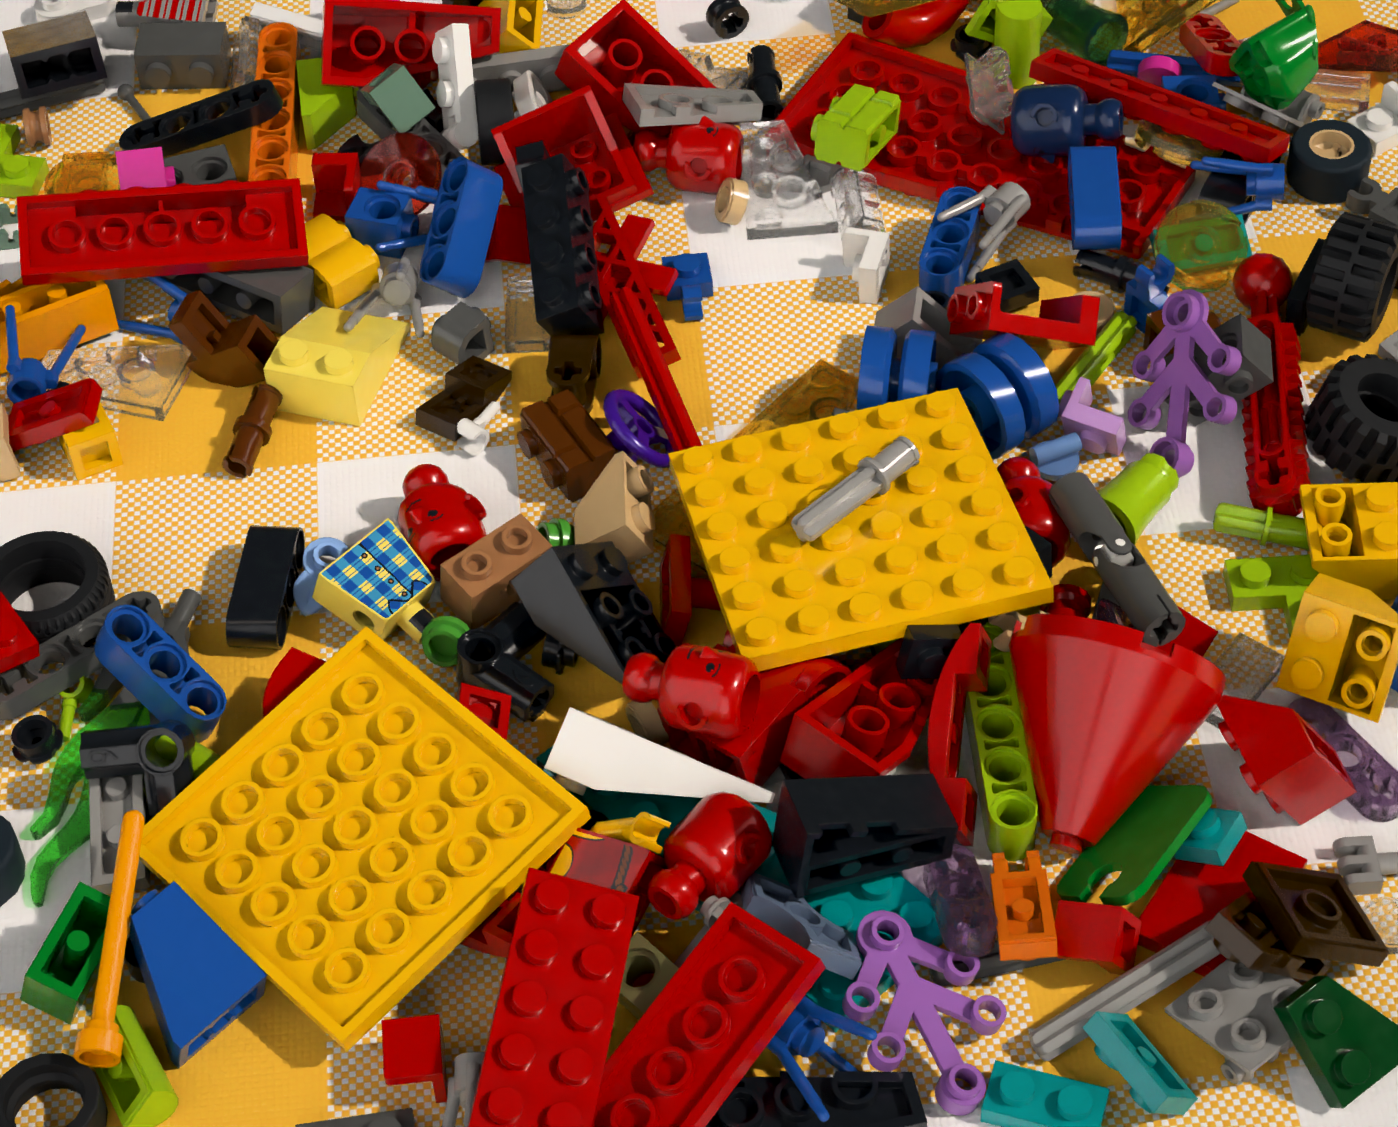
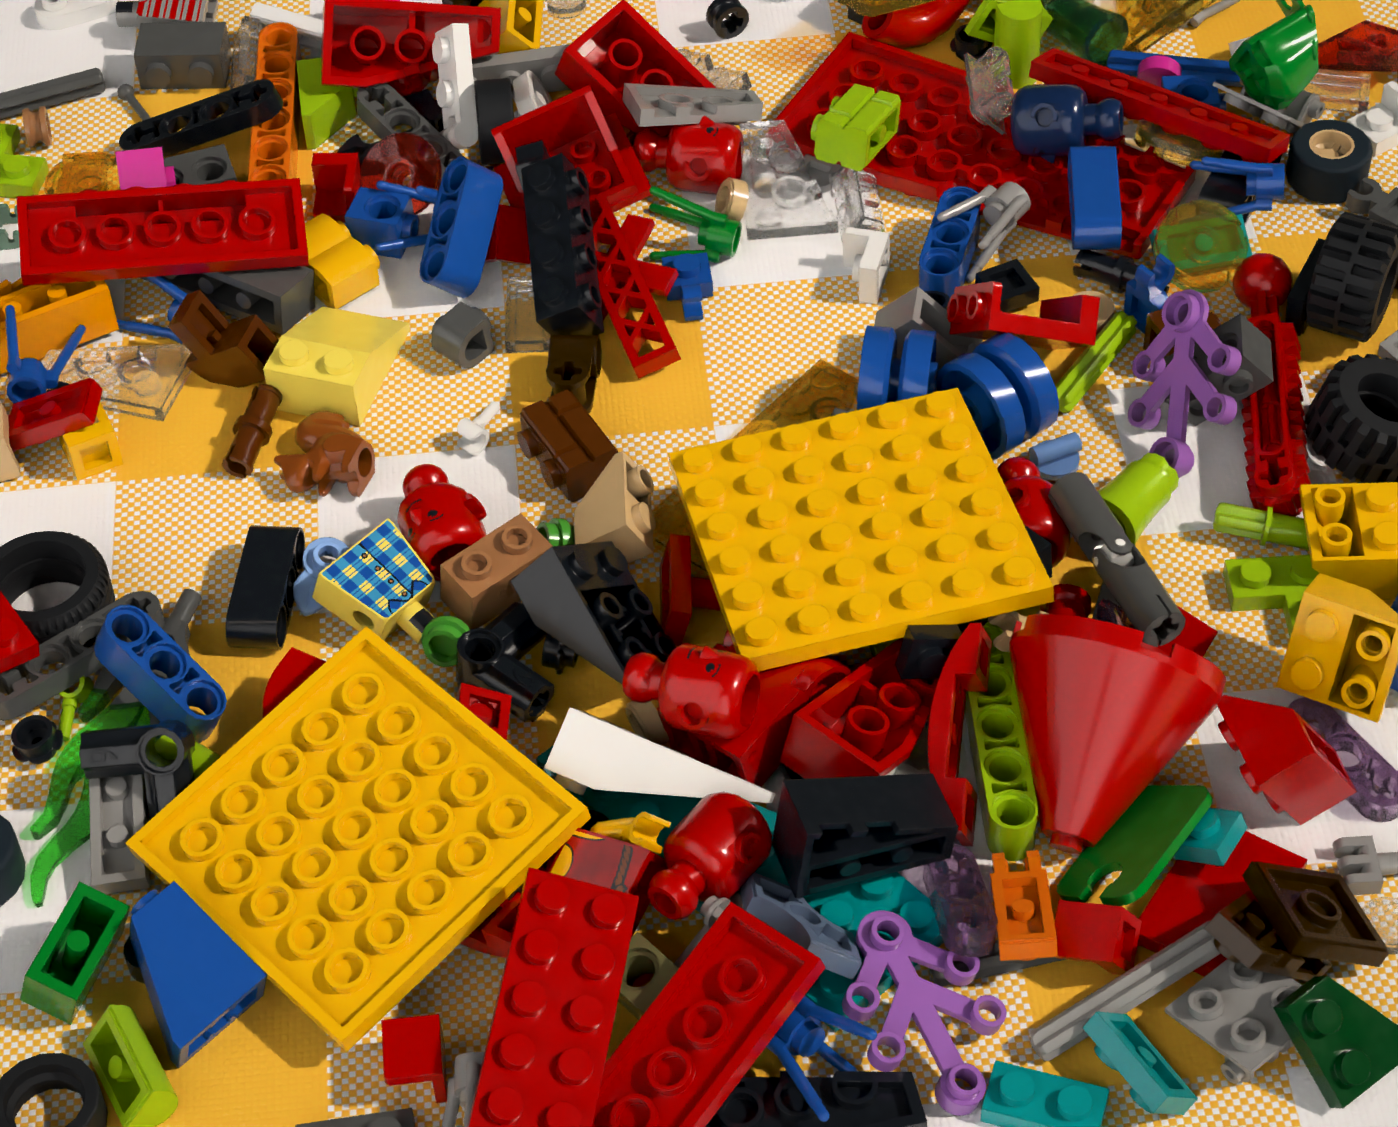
black brick [2,11,108,99] -> none
light orange piece [73,810,145,1068] -> none
light grey plant [343,257,425,338] -> none
sand green panel [359,63,435,134] -> none
dark brown slope [415,355,512,442] -> none
dark purple piece [603,389,674,468] -> none
red axle [610,287,702,452] -> none
black pin [747,45,783,123] -> none
light grey axle [791,436,920,542] -> none
lavender bracket [1058,377,1127,456] -> none
red beam [1179,13,1241,77] -> none
clear tile [1205,632,1285,729] -> none
none -> dark orange animal [274,411,375,497]
none -> green plant [649,186,742,264]

